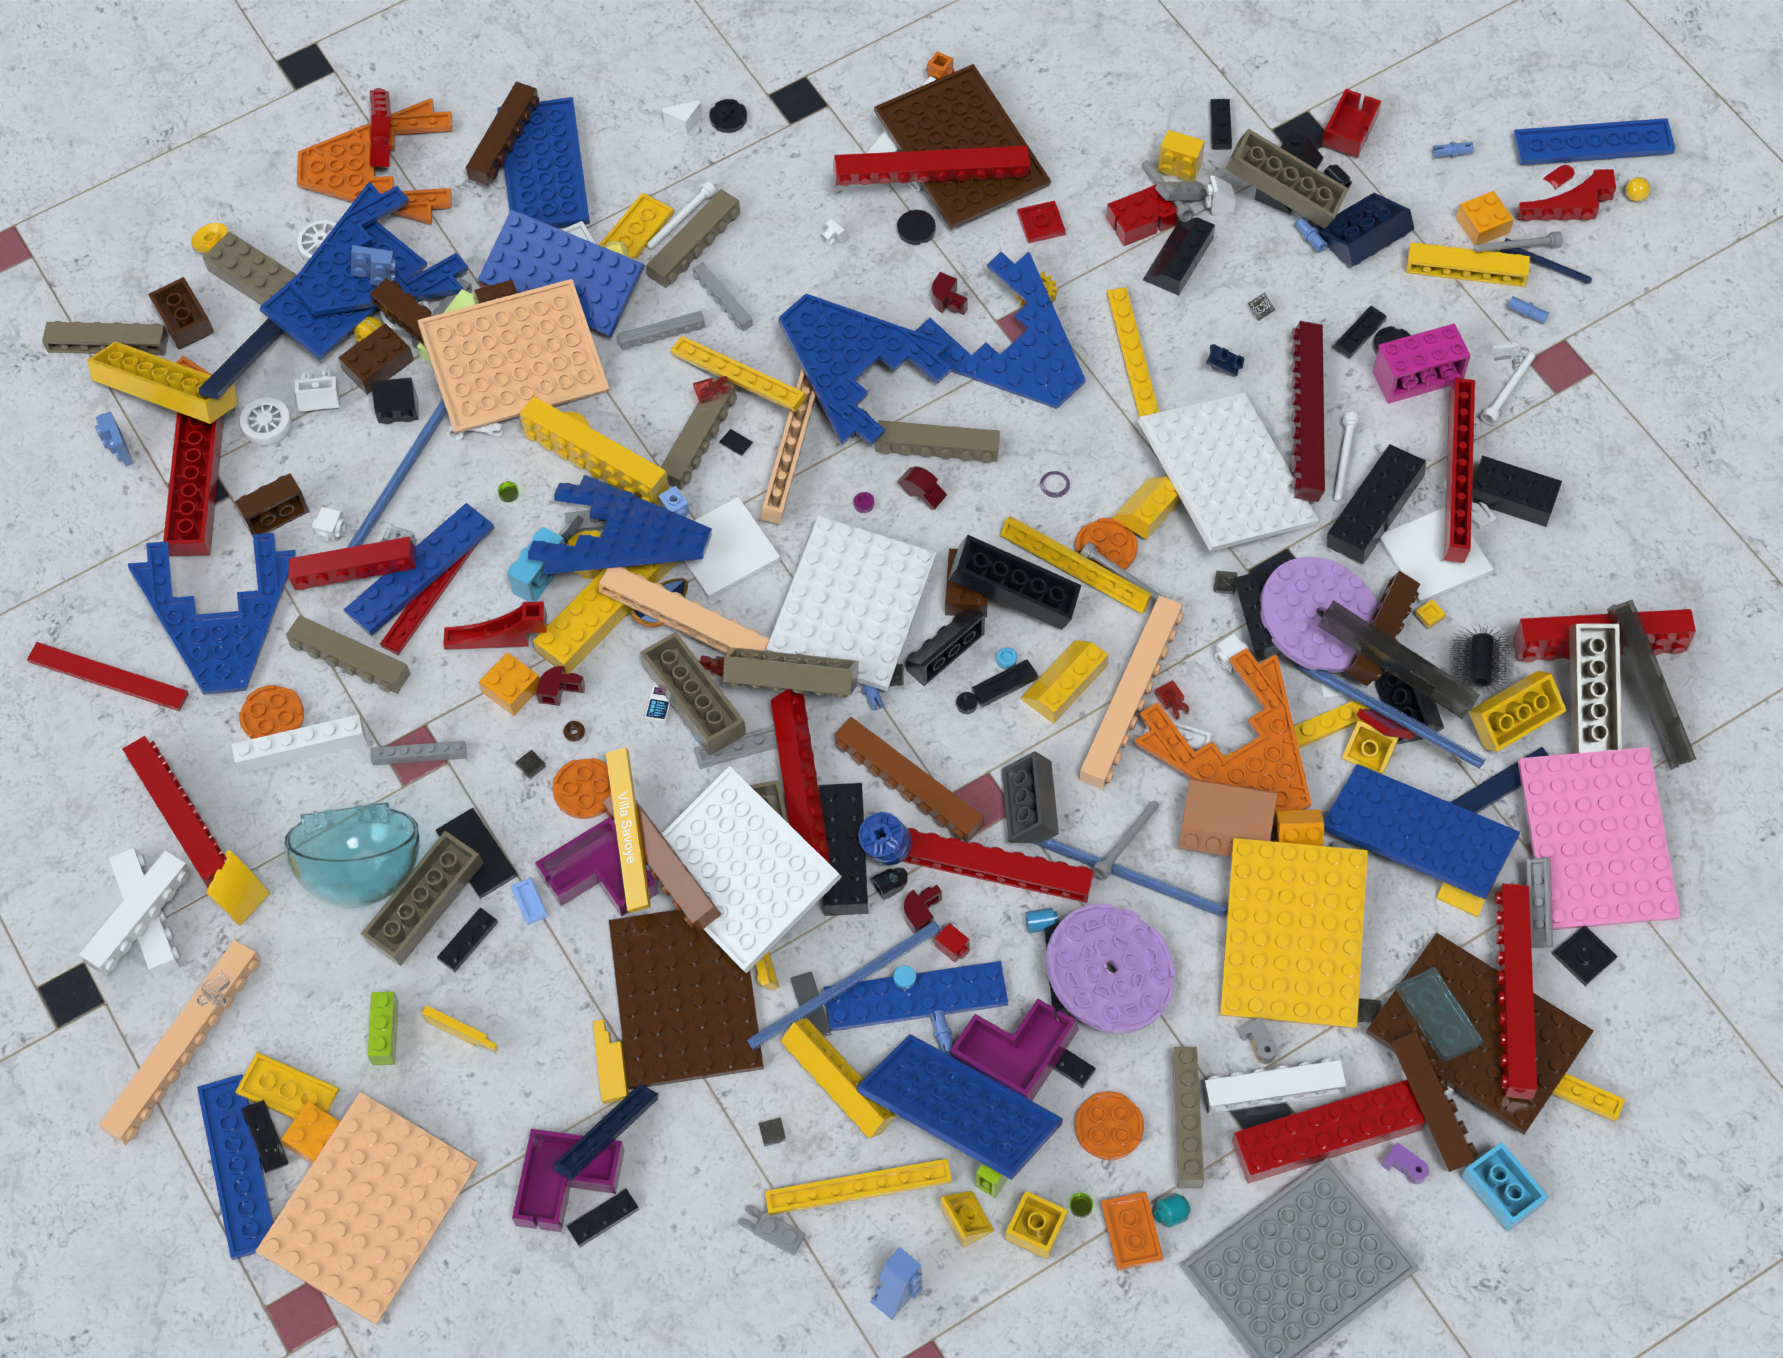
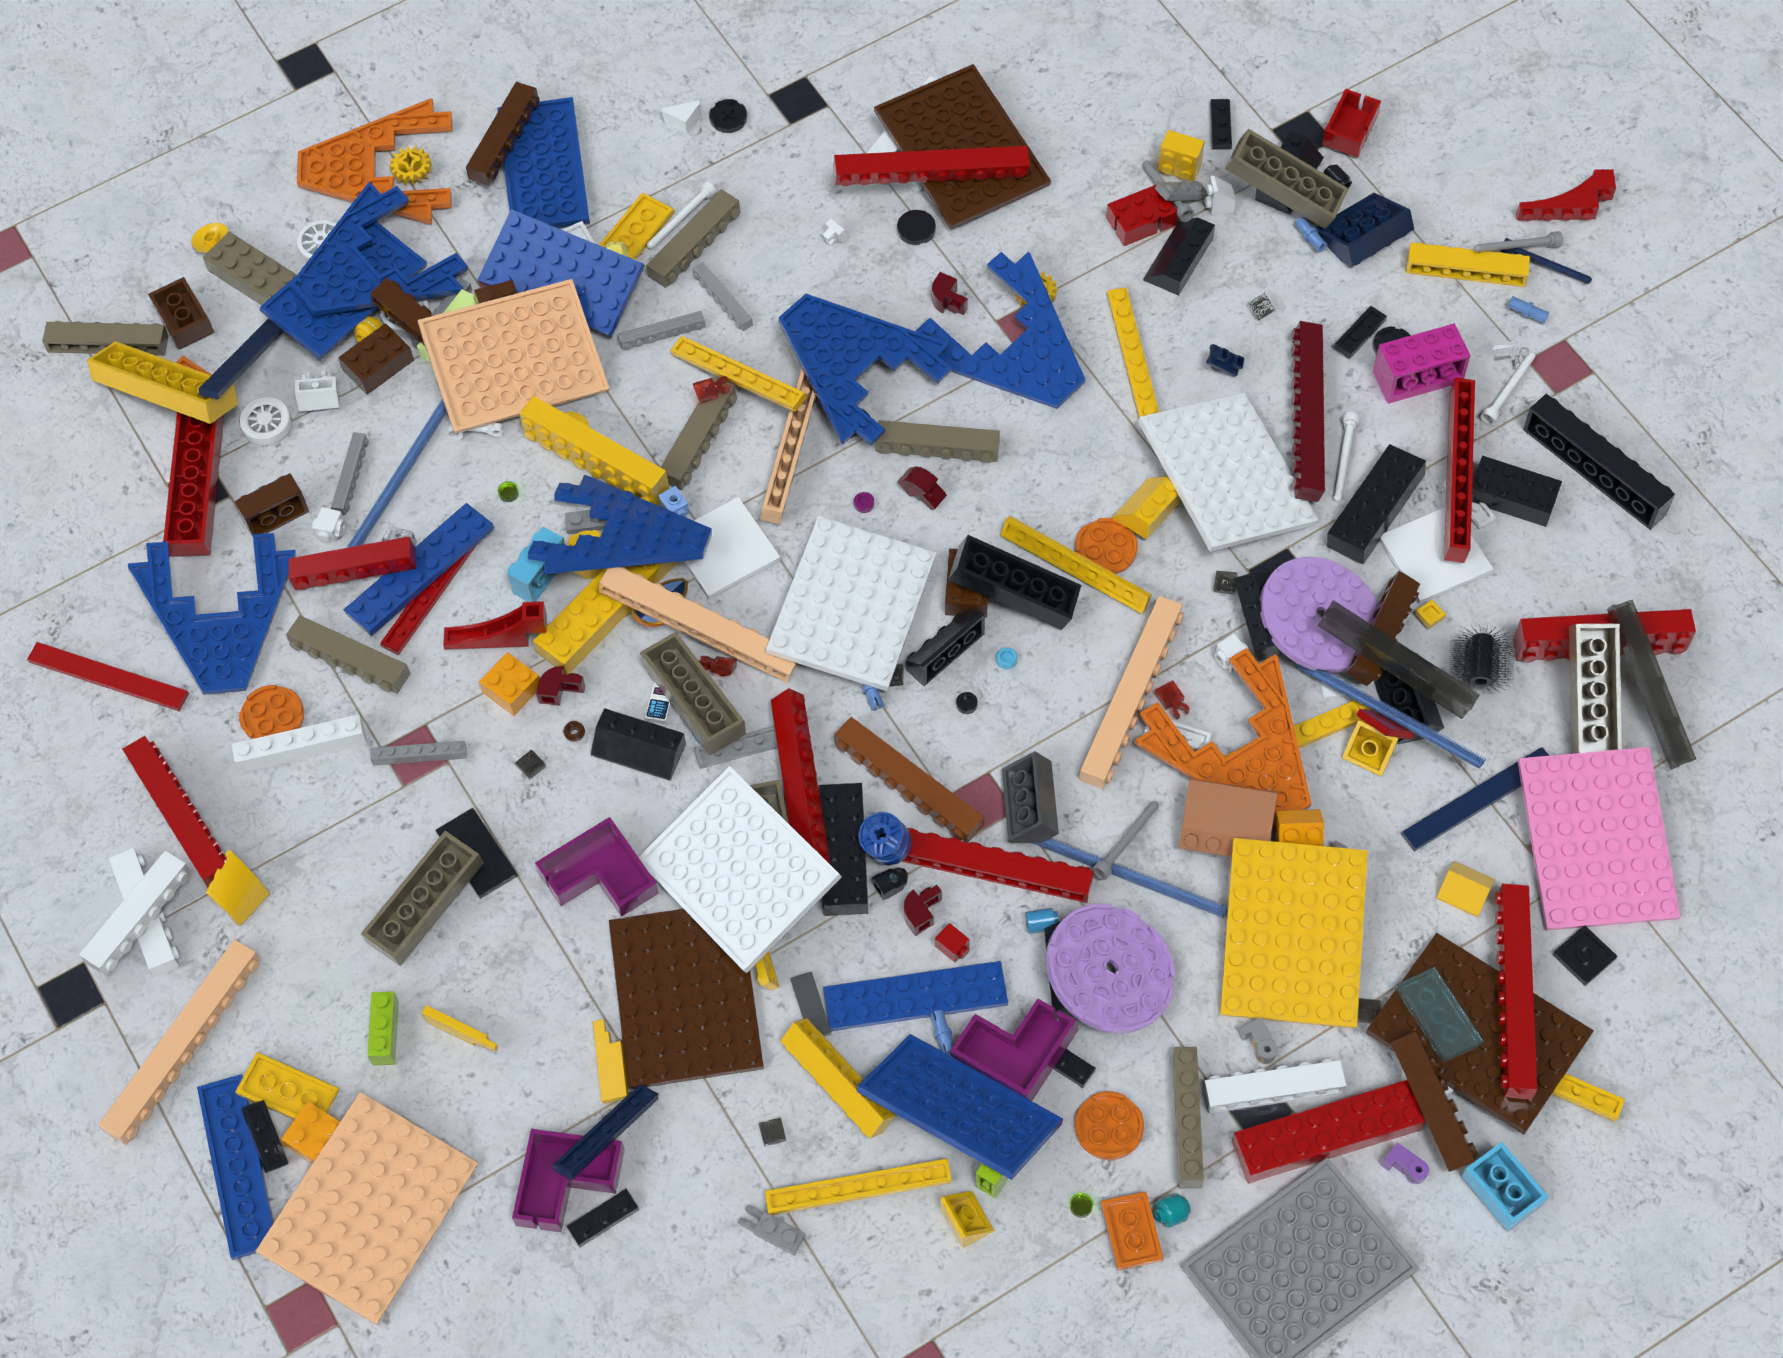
medium blue plate [95,411,133,467] -> none
clear piece [197,971,231,1008] -> none
clear light blue windscreen [285,802,420,908] -> none
medium blue plate [351,245,396,286] -> none
red arch [369,88,391,167] -> none
black slope [371,378,419,424] -> none
black plate [437,907,498,972] -> none
light blue tile [511,877,548,926] -> none
orange tile [553,758,611,819] -> none
dark grey tile [558,515,584,542] -> none
brick [602,795,721,931] -> none
yellow tile [606,747,651,913] -> none
black piece [719,429,753,456] -> none
dark tan brick [723,647,859,698] -> none
medium blue axle [747,920,942,1051] -> none
medium blue wedge [871,1247,923,1320] -> none
medium azure tile [894,965,916,989] -> none
orange brick [926,51,955,79] -> none
black plate [972,659,1038,707] -> none
yellow brick [1005,1191,1068,1260] -> none
red tile [1017,201,1066,244] -> none
yellow slope [1021,640,1109,724] -> none
clear purple piece [1040,471,1070,498] -> none
light grey piece [1080,541,1163,601] -> none
blue plate [1324,764,1520,900] -> none
medium blue pin [1433,142,1474,158] -> none
light orange brick [1456,191,1514,246] -> none
yellow brick [1468,670,1567,752] -> none
blue plate [1513,118,1675,165] -> none
light grey tile [1526,858,1553,948] -> none
red piece [1543,165,1574,190] -> none
yellow piece [1626,177,1651,202] -> none
none -> light grey piece [331,432,369,515]
none -> yellow gear [389,146,432,185]
none -> black slope [591,708,686,781]
none -> black brick [1523,393,1675,530]

